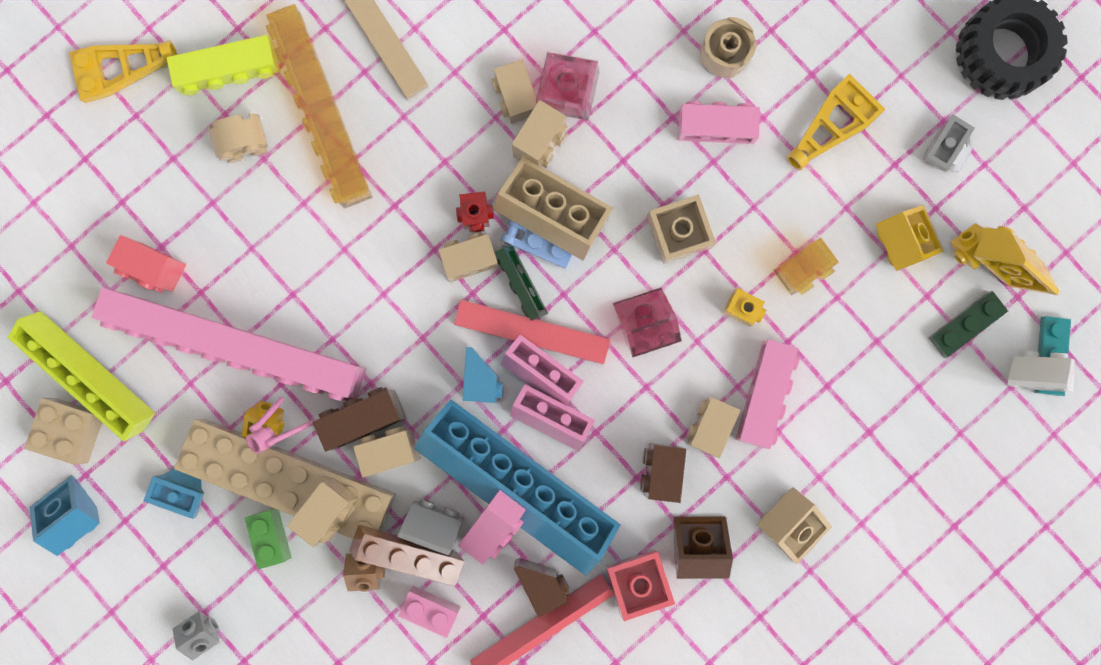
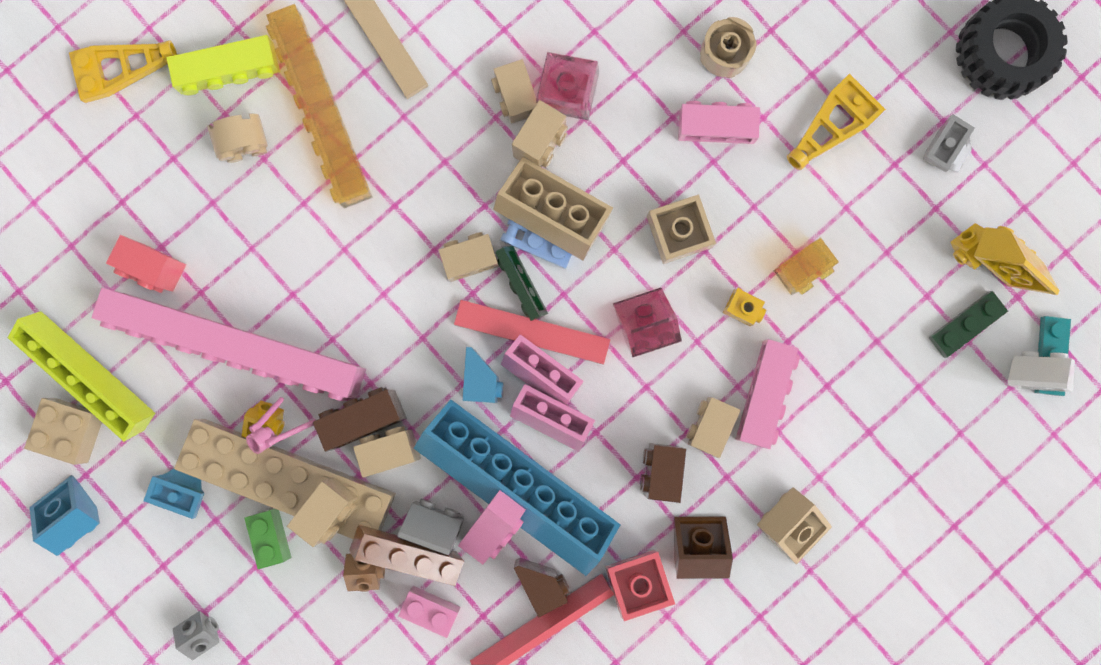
red brick [456,191,494,233] -> none
yellow slope [875,205,944,271] -> none

